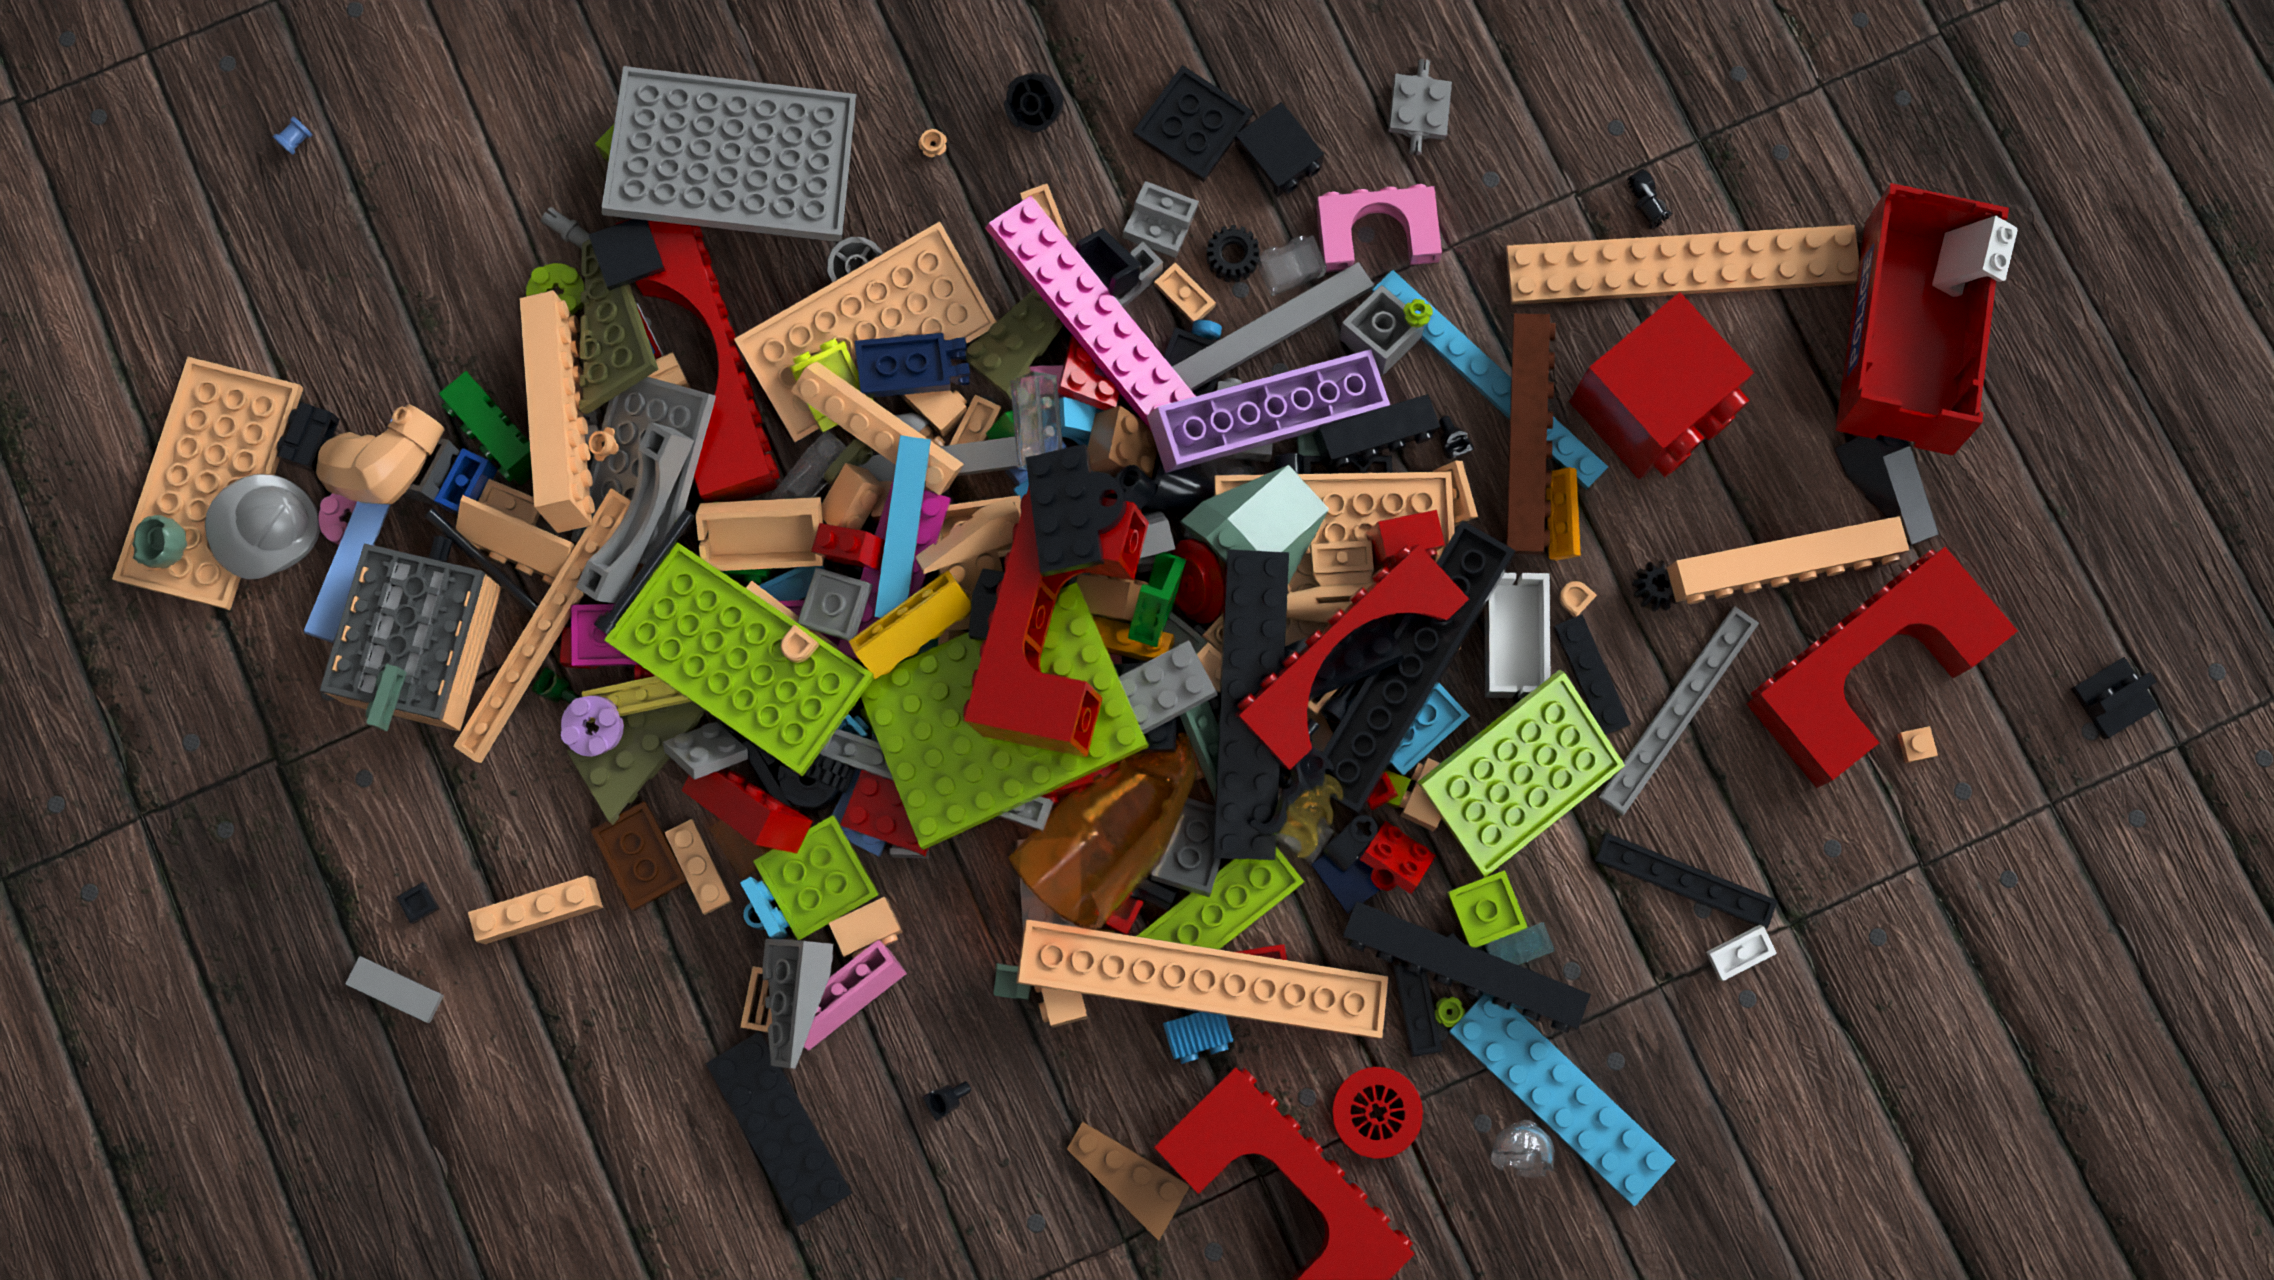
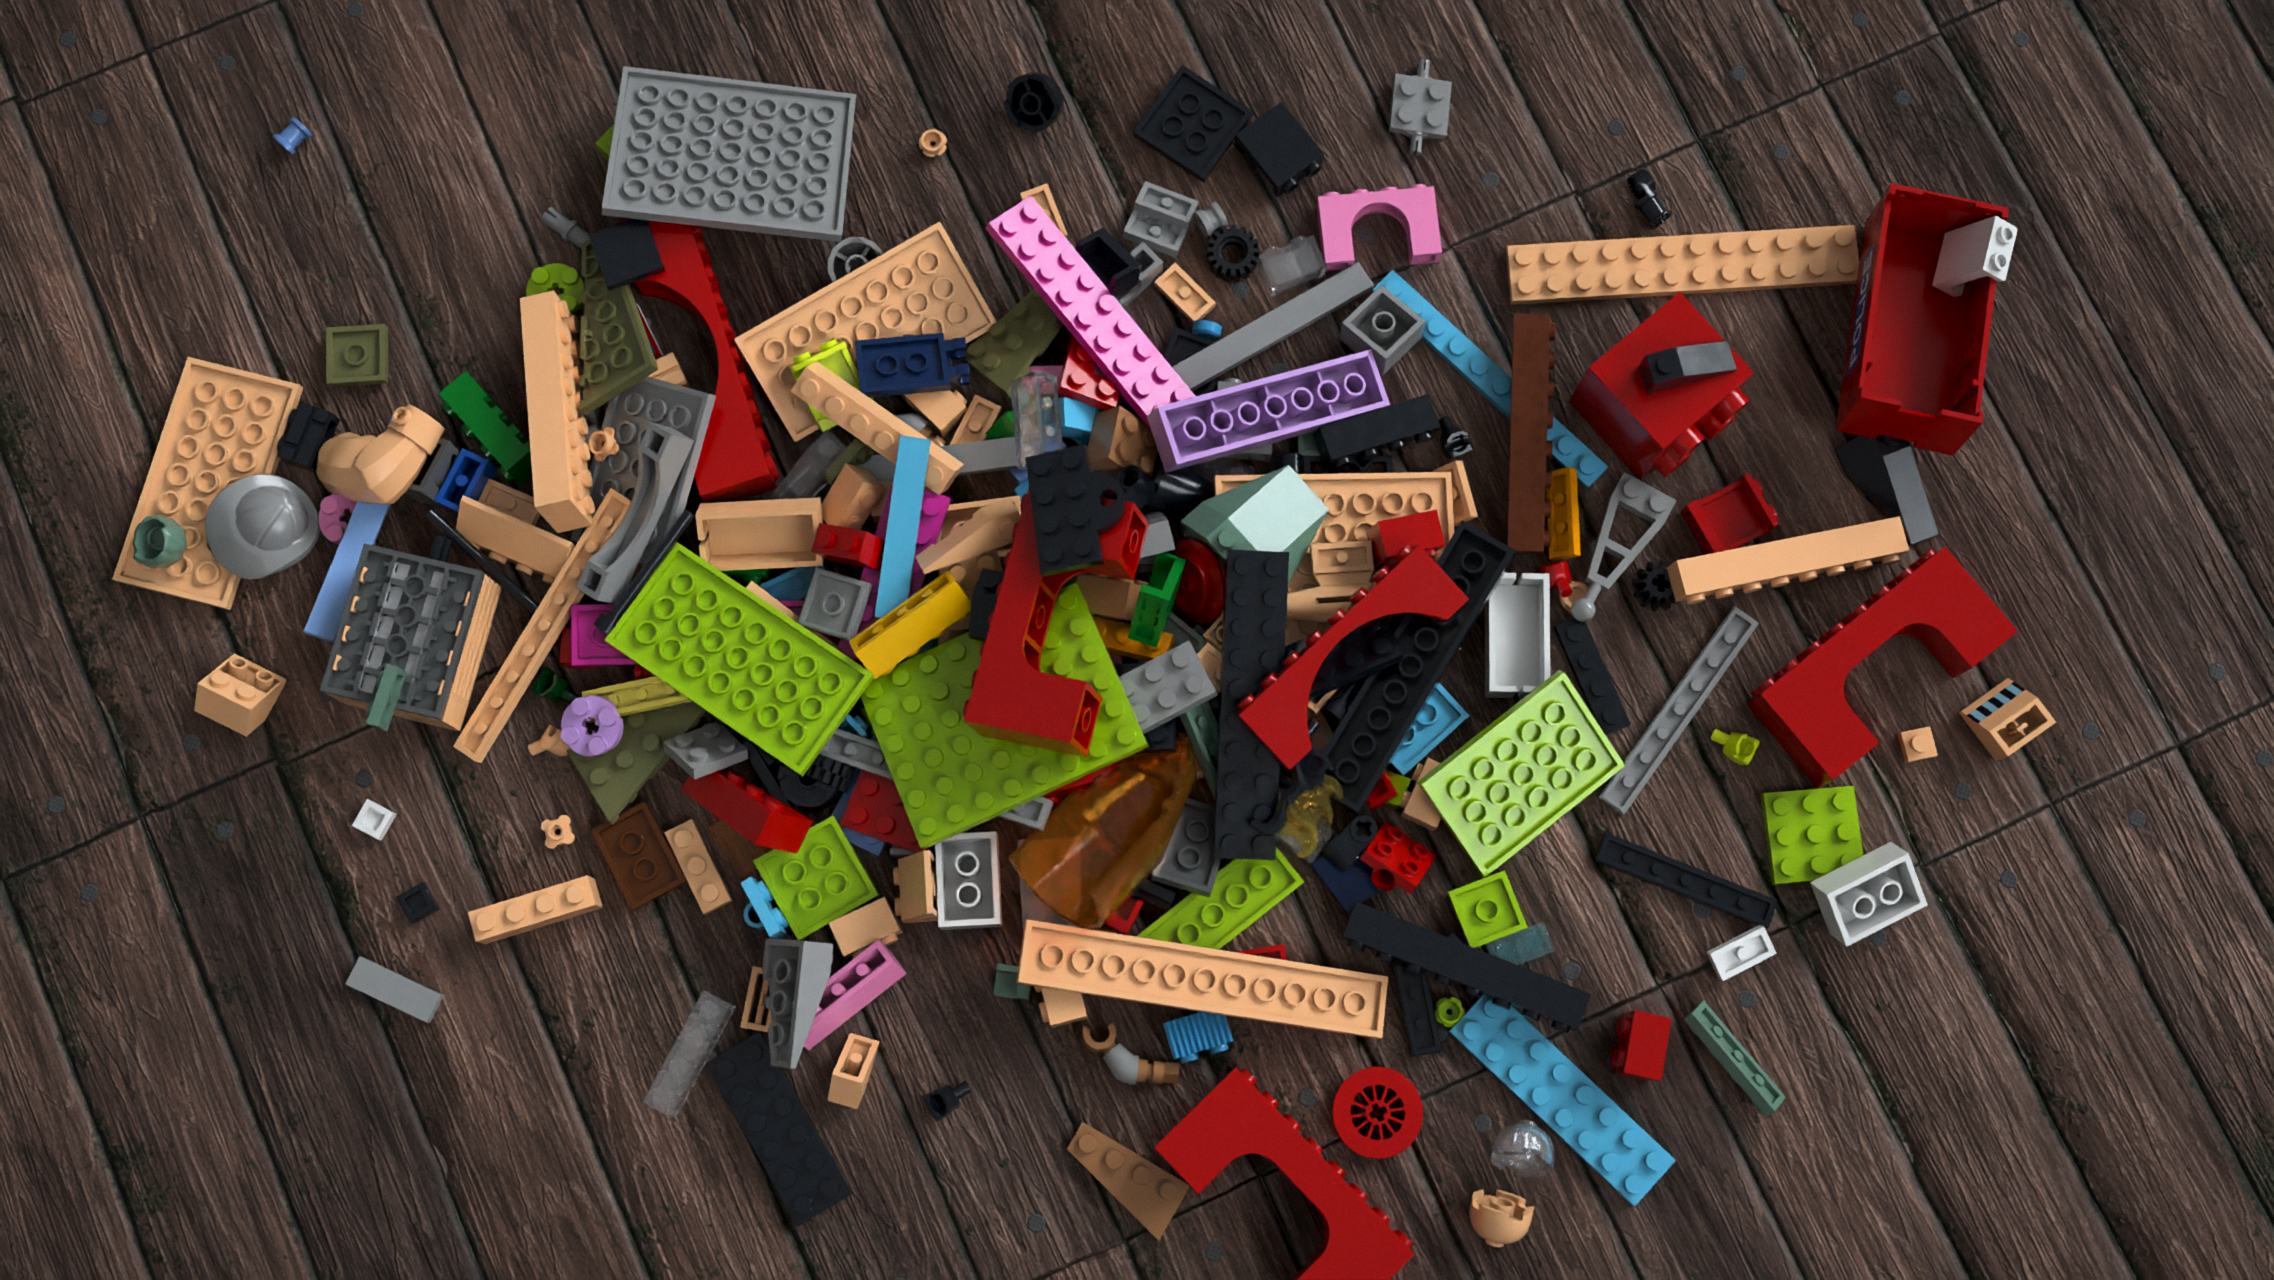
light nougat tile [781,625,819,663] -> none
lime plate [1403,299,1433,328] -> none
black bracket [2071,657,2159,740] -> none
none -> light nougat slope [194,653,286,737]
none -> olive plate [326,324,389,387]
none -> white plate [352,799,397,841]
none -> light nougat piece [528,724,570,756]
none -> light nougat plate [541,815,575,849]
none -> clear brick [642,990,736,1117]
none -> light nougat slope [827,1033,880,1109]
none -> light nougat slope [893,850,938,923]
none -> white brick [935,831,1002,930]
none -> piece [1082,1023,1180,1085]
none -> light grey wheel [1194,201,1228,238]
none -> light nougat cylinder [1469,1190,1534,1247]
none -> red piece [1539,560,1573,597]
none -> light grey plate [1571,472,1677,622]
none -> red brick [1609,1010,1672,1082]
none -> slope [1639,341,1737,394]
none -> red panel [1681,473,1778,555]
none -> sand green plate [1684,1000,1786,1117]
none -> neon yellow piece [1711,729,1760,765]
none -> lime plate [1761,786,1863,885]
none -> white brick [1810,842,1928,947]
none -> light nougat slope [1959,678,2056,761]

